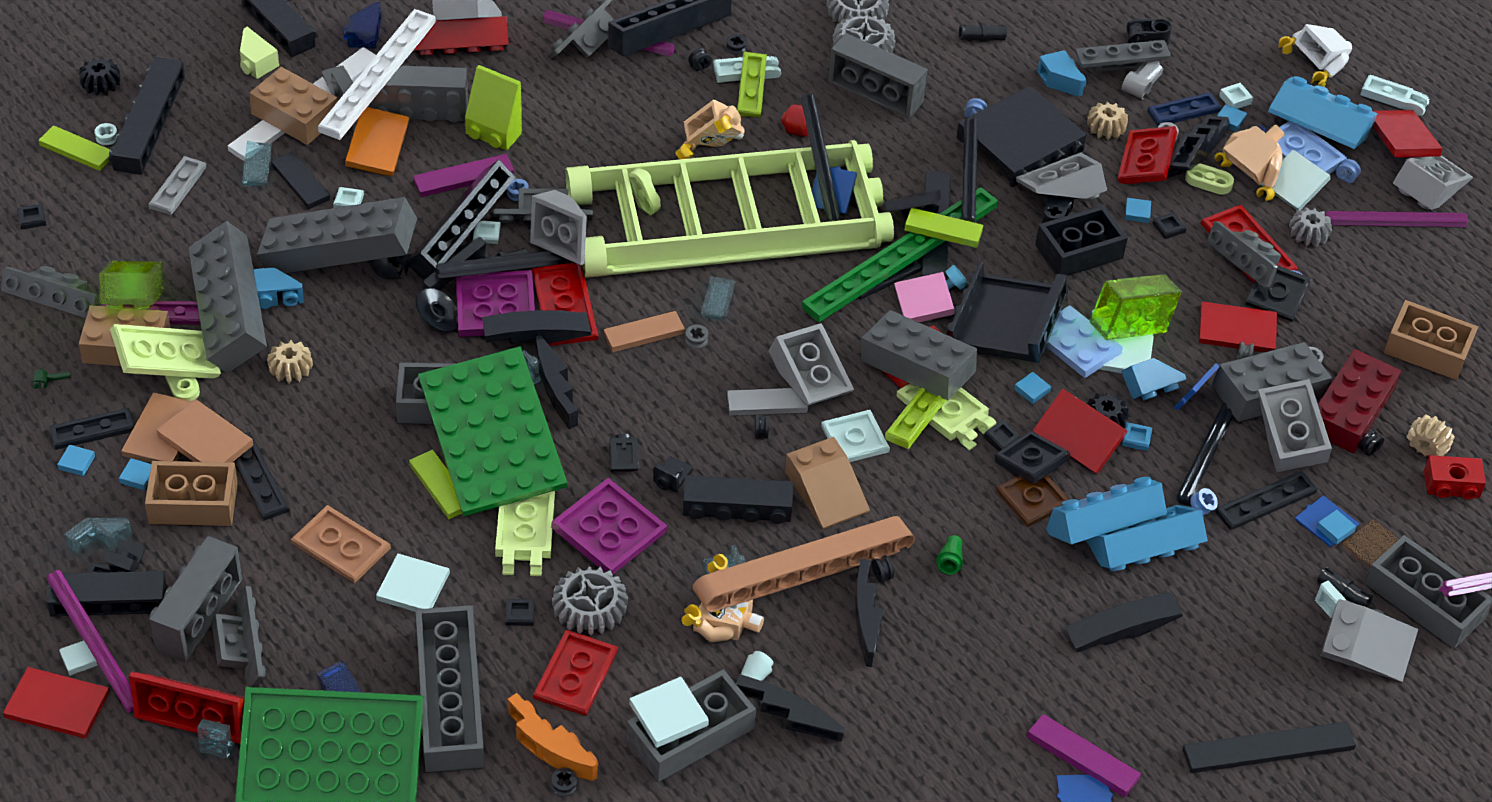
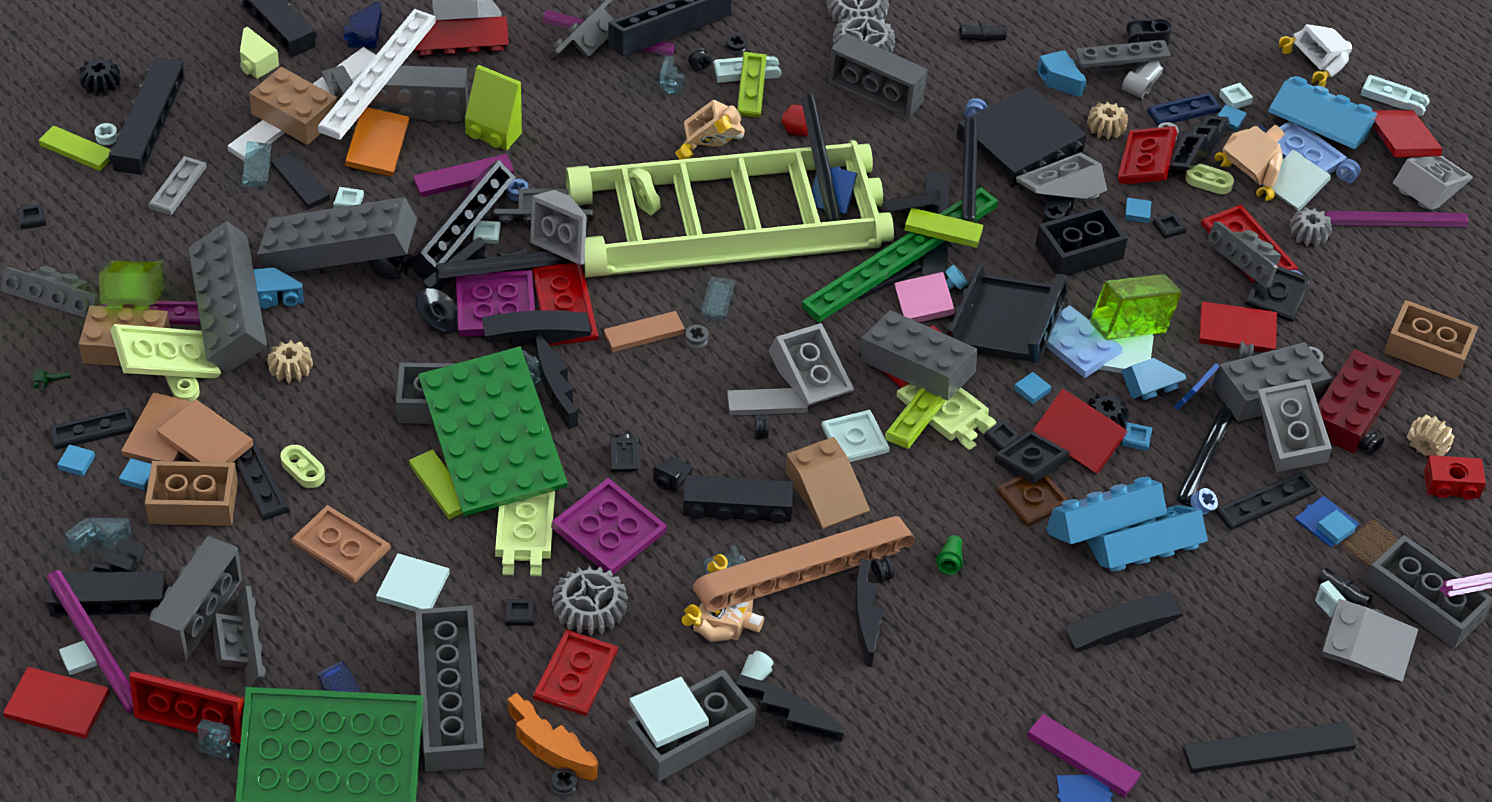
none -> yellowish green plate [281,445,325,488]
none -> clear light blue bracket [659,56,684,93]

